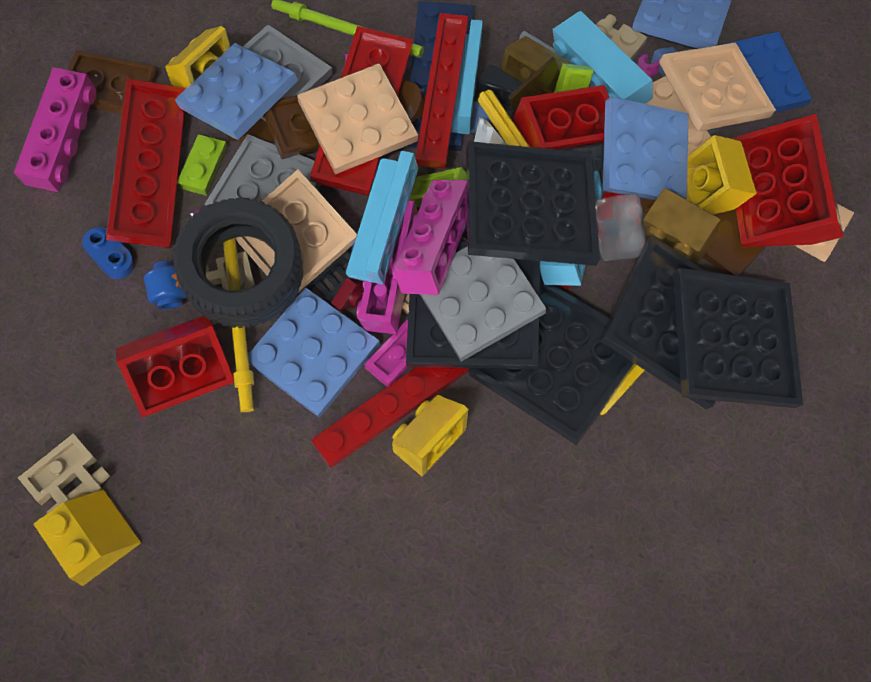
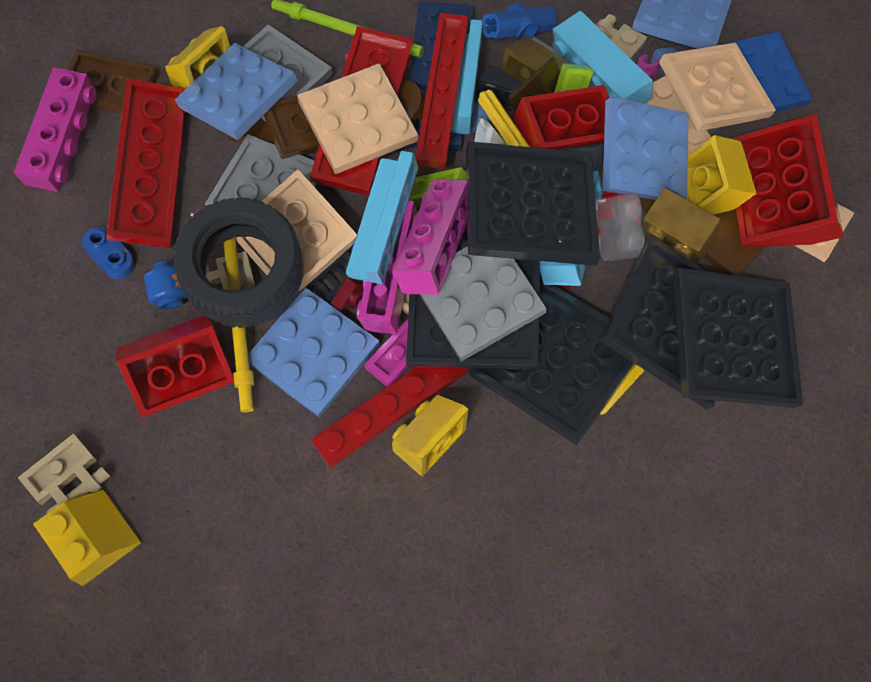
lime plate [177,134,228,196] -> none
none -> blue piece [482,2,557,40]

